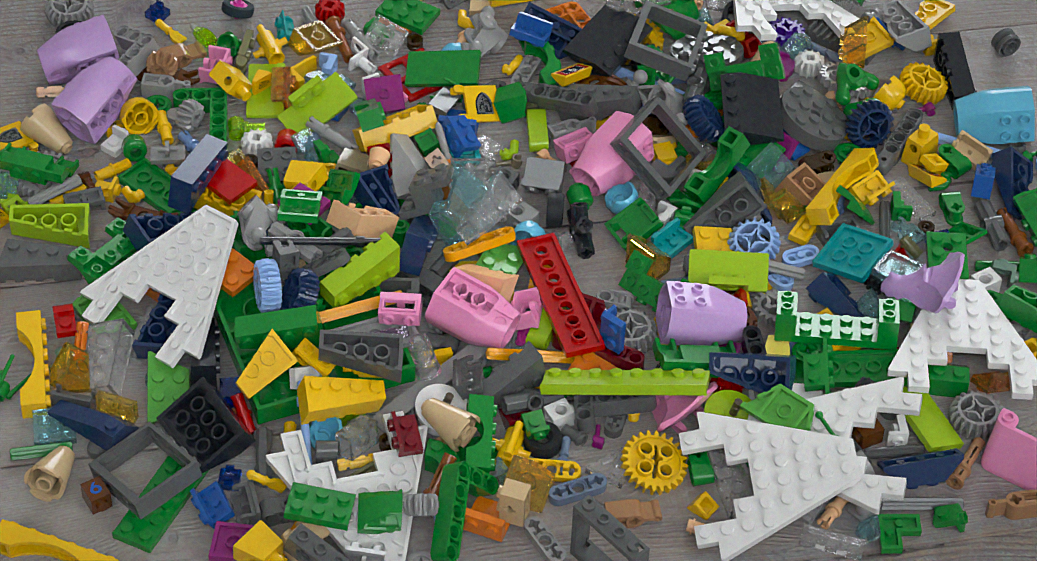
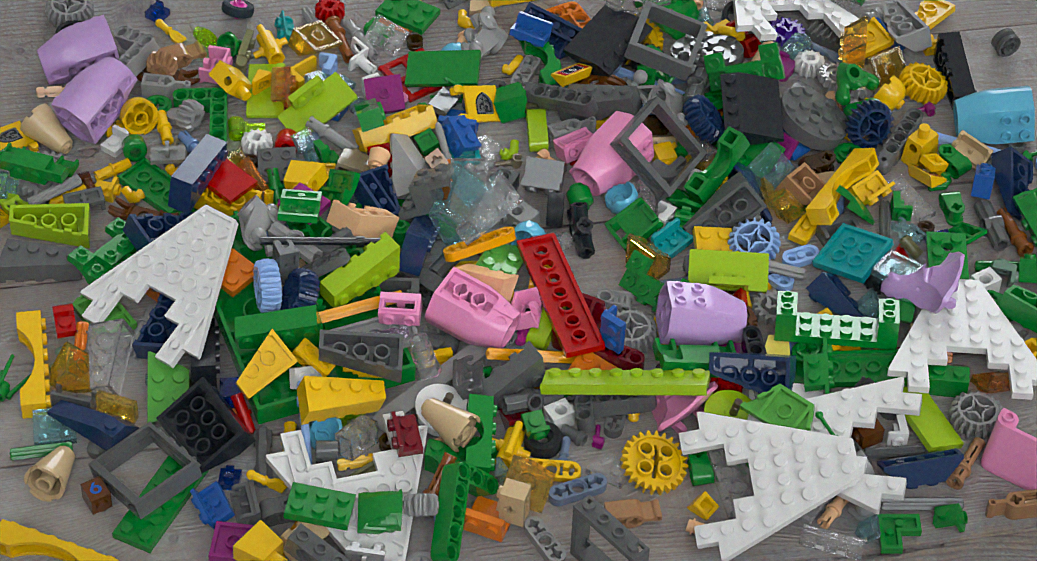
none -> clear yellow slope [868,46,906,90]

